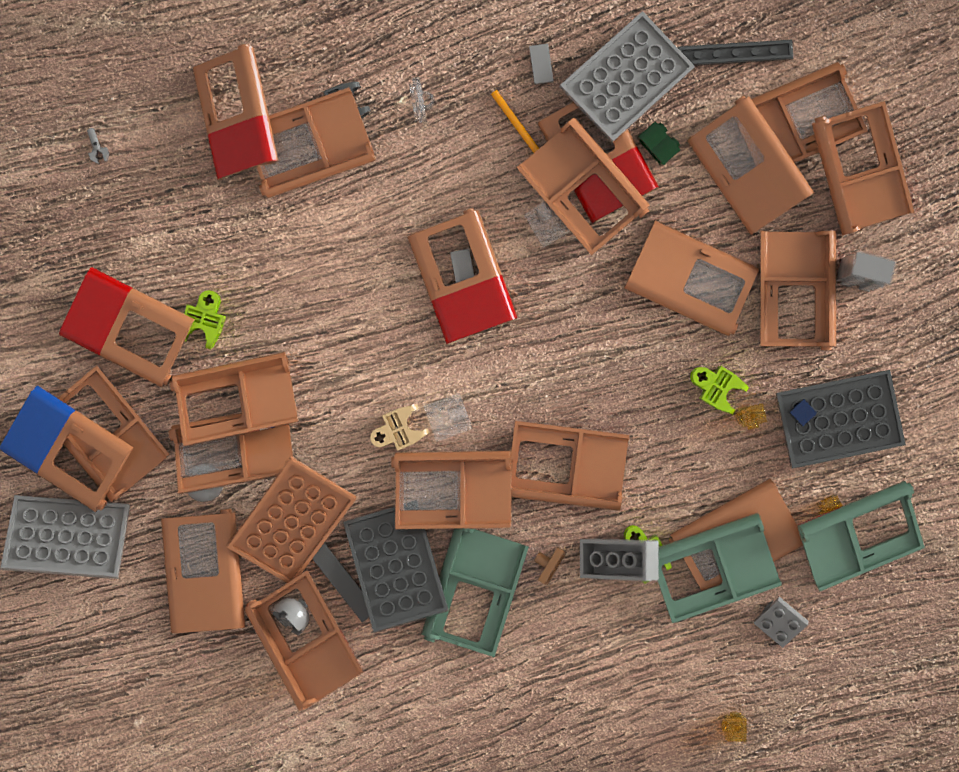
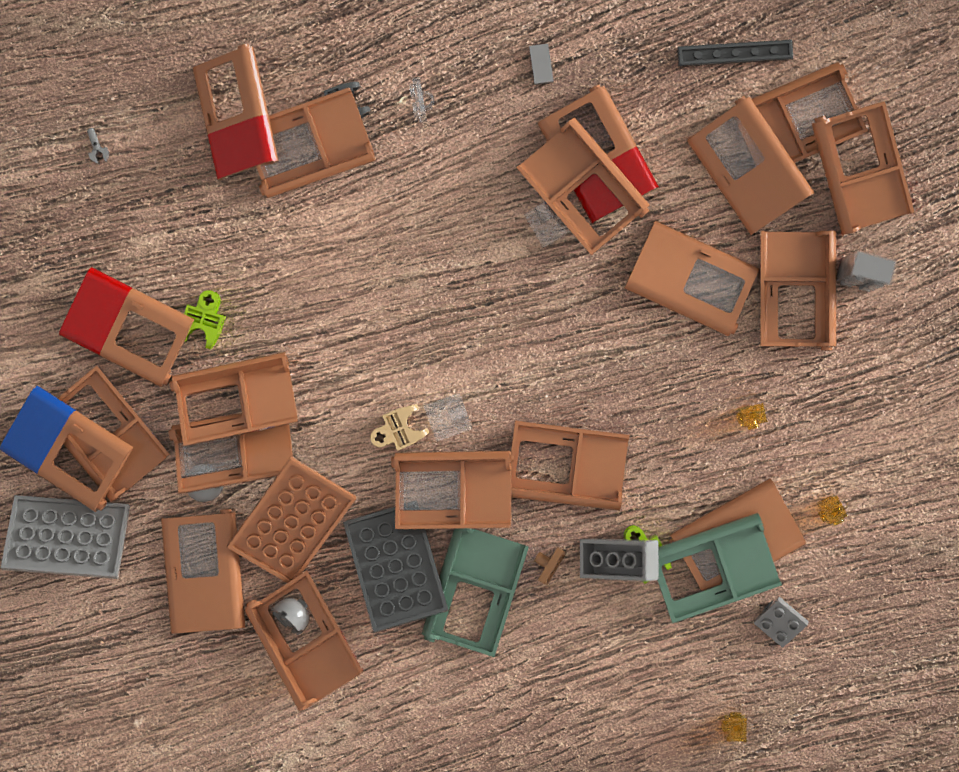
dark grey tile [313,542,369,622] -> none
piece [408,208,517,344] -> none
light grey tile [450,249,474,283] -> none
light orange bar [491,90,539,153] -> none
light grey piece [559,11,695,142] -> none
dark green brick [637,121,680,166] -> none
lime piece [690,366,749,415] -> none
dark grey piece [776,370,906,469] -> none
dark blue tile [789,399,817,426] -> none
sand green piece [797,481,925,591] -> none

